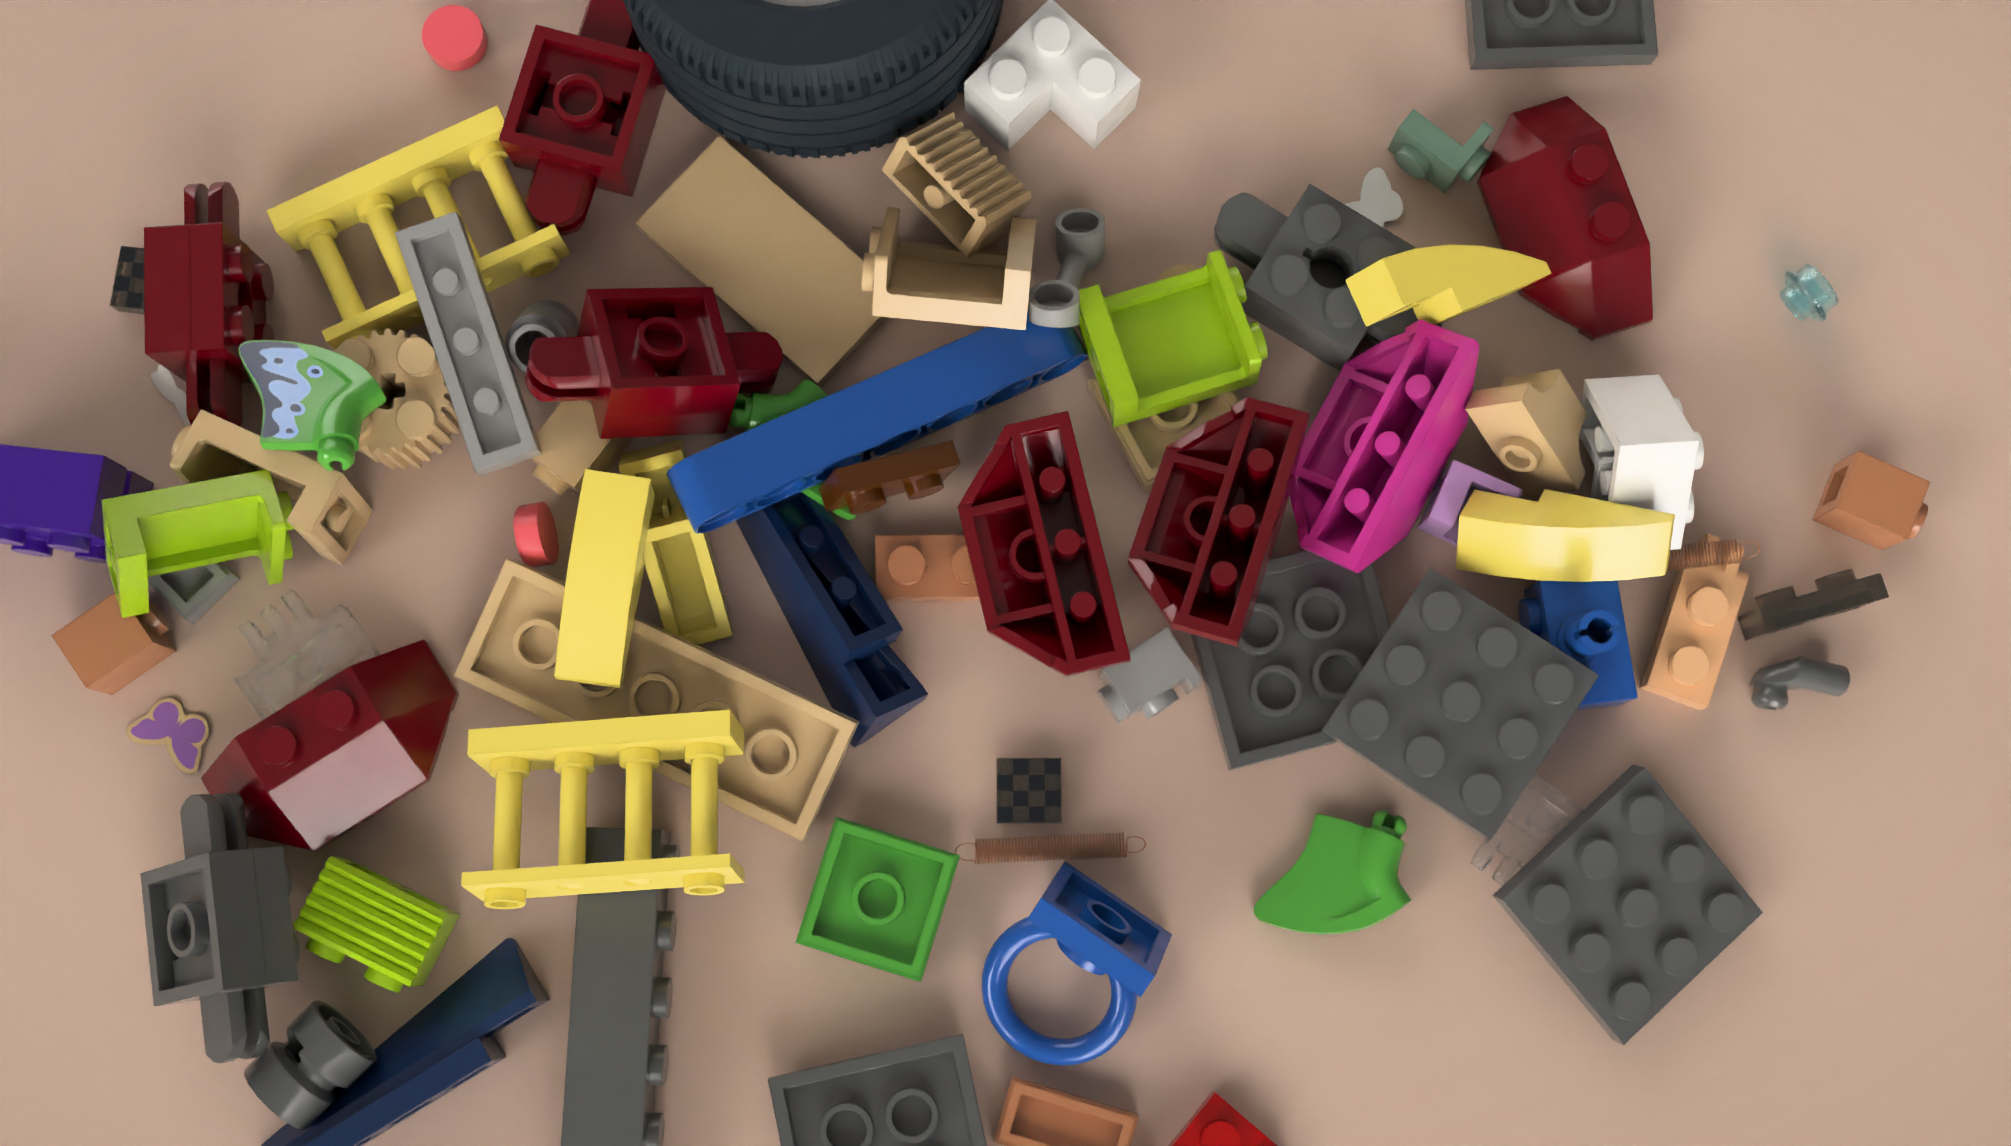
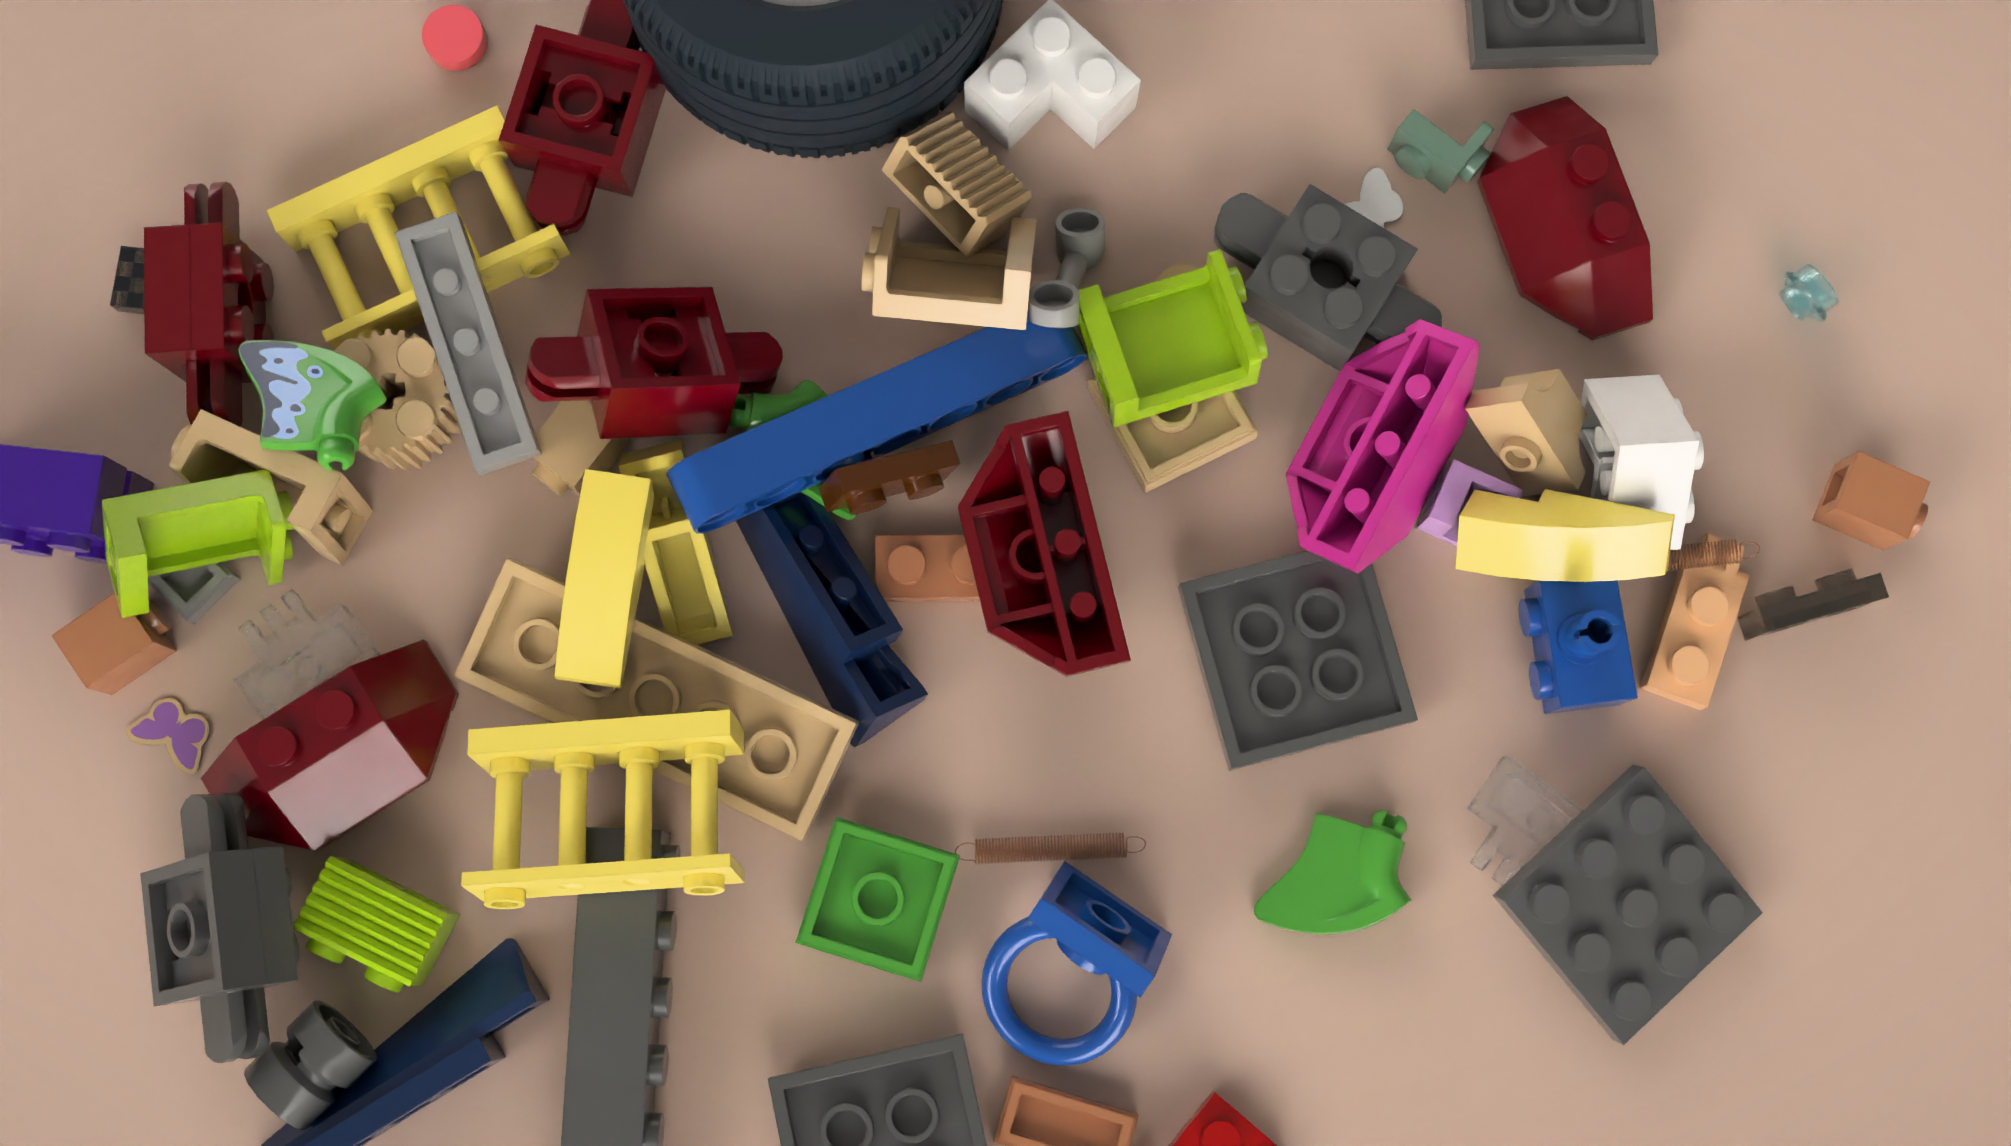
white sticker [151,365,191,426] -> none
flat silver brick [505,300,579,373] -> none
coral tile [513,501,559,568] -> none
tan tile [635,135,886,388] -> none
tile [996,758,1062,824] -> none
light grey brick [1097,627,1204,723] -> none
dark red wedge [1128,397,1310,647] -> none
dark grey plate [1322,567,1599,841] -> none
light yellow slope [1345,244,1552,327] -> none
dark grey arm [1750,656,1850,710] -> none

